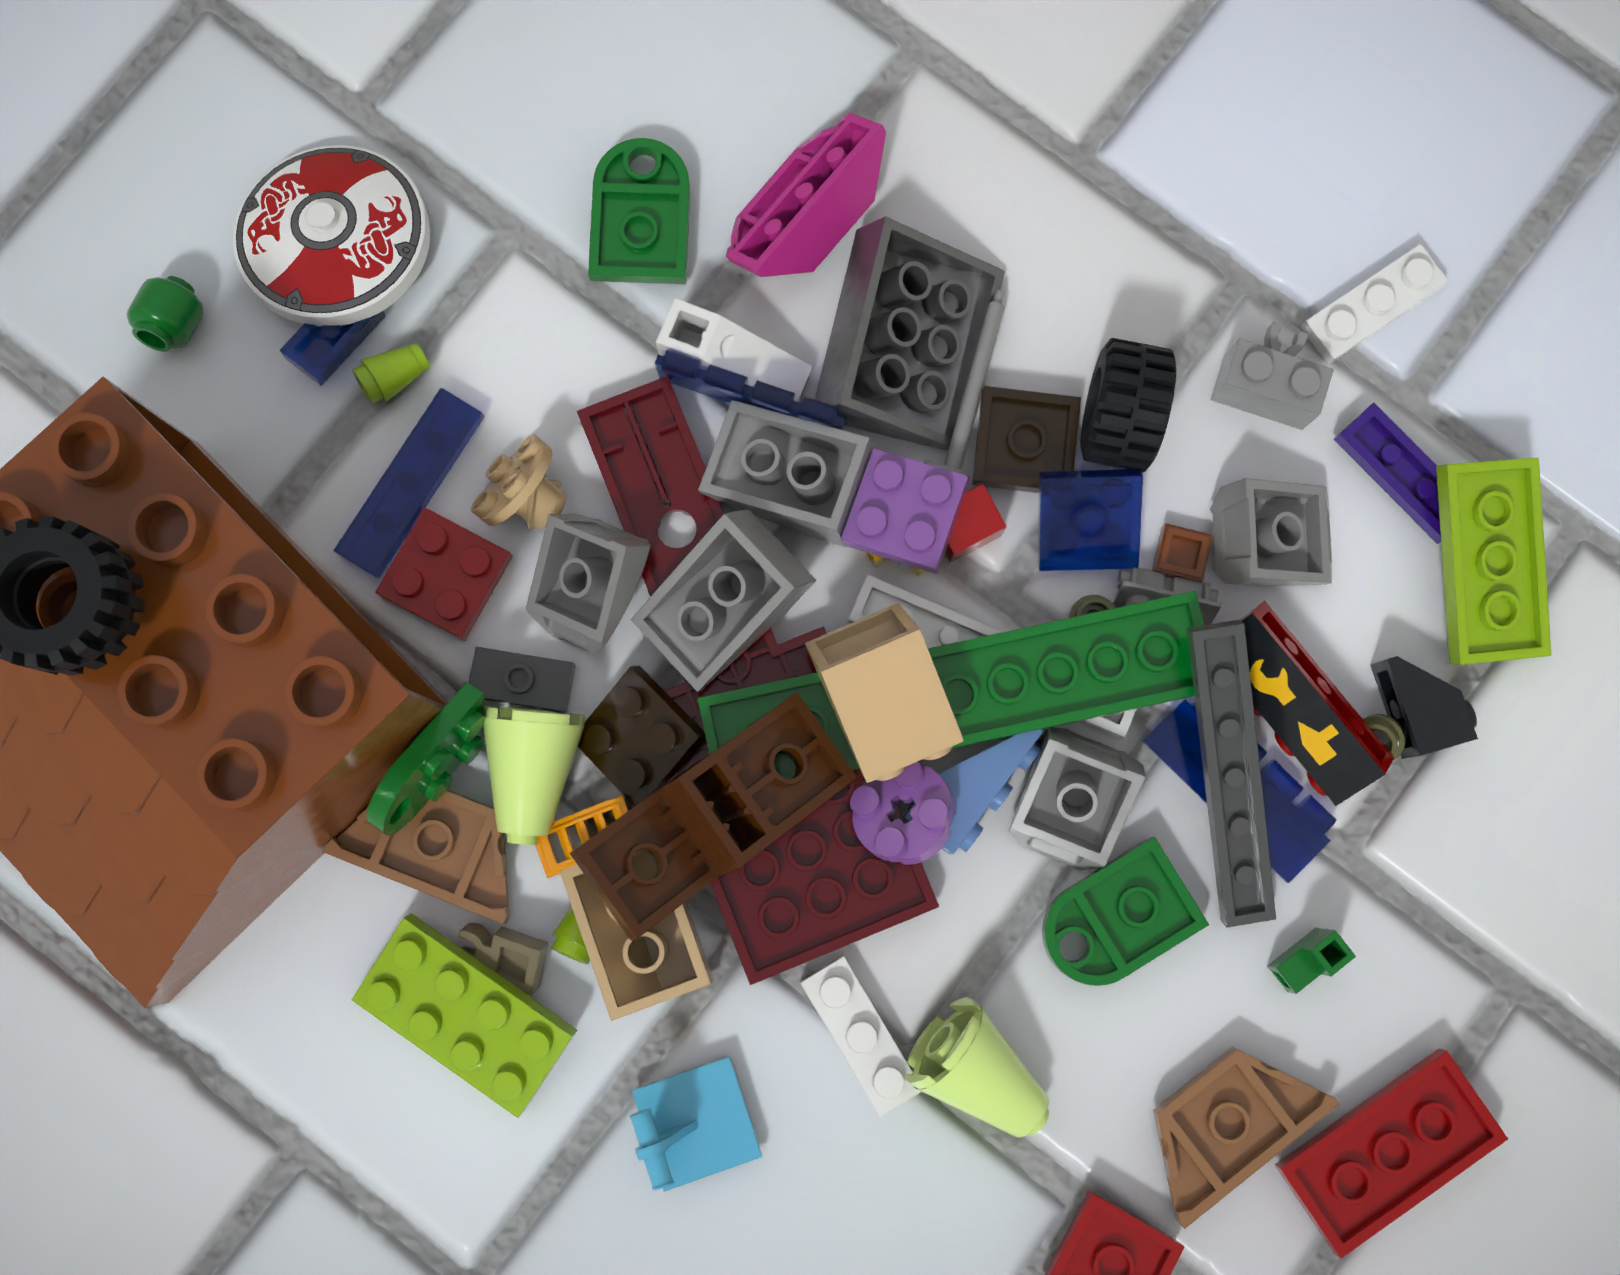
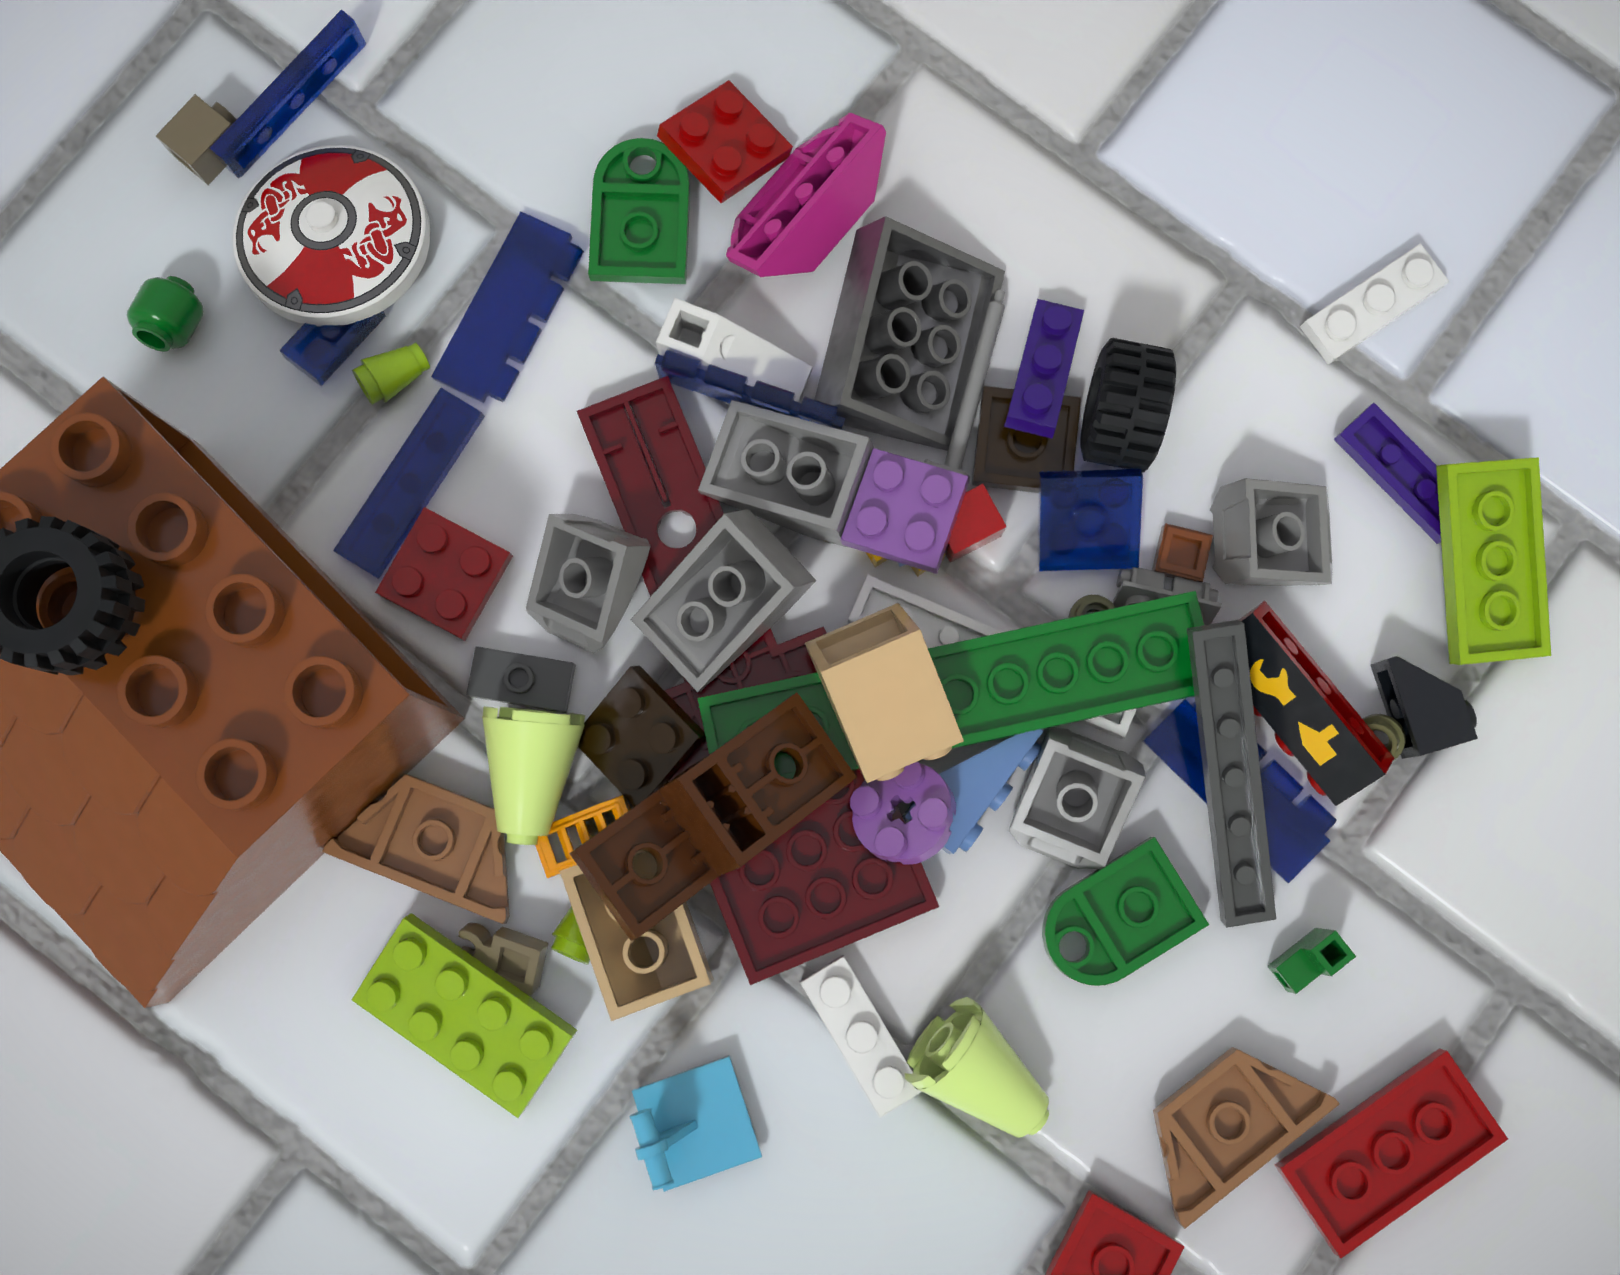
green plate [366,682,485,835] -> none
tan plate [471,434,566,530] -> none
light grey brick [1210,322,1334,430] -> none
none -> dark tan brick [156,94,247,185]
none -> clear blue tile [210,9,366,179]
none -> clear blue windscreen [431,211,584,403]
none -> red plate [657,80,793,203]
none -> dark purple plate [1004,299,1084,439]

